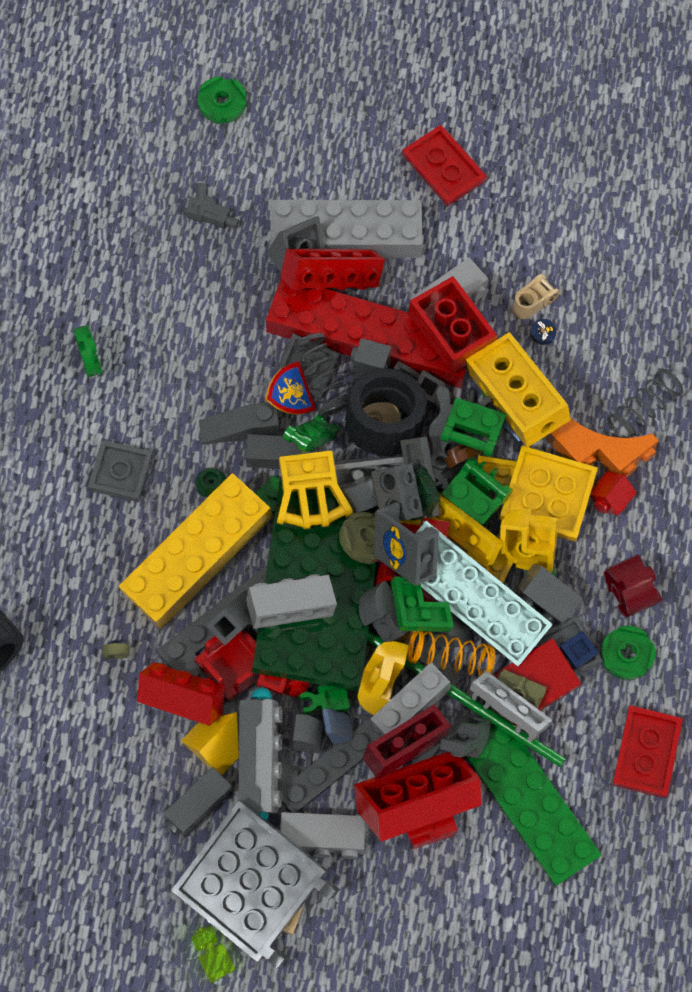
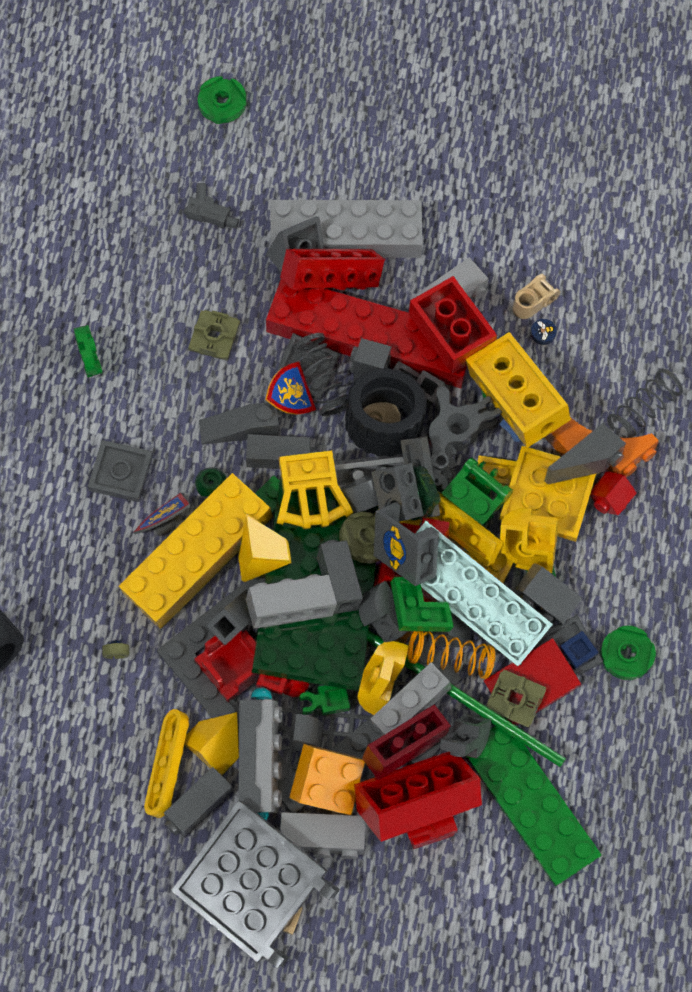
red brick [137,662,225,726] -> none
clear neon green plate [190,926,236,984] -> none
green plate [282,414,341,453] -> none
sand blue slope [322,708,353,745] -> none
red plate [402,125,487,207] -> none
green plate [440,397,506,457] -> none
reddish brown plate [444,445,483,469] -> none
light grey plate [470,671,552,742] -> none
dark red brick [603,554,662,618] -> none
red plate [612,705,683,799] -> none
none -> shield [133,493,191,537]
none -> yellow plate [144,709,189,818]
none -> olive piece [188,310,240,361]
none -> yellow slope [239,514,292,582]
none -> light orange brick [289,744,365,815]
none -> dark grey brick [317,540,363,614]
none -> dark grey slope [544,423,626,484]

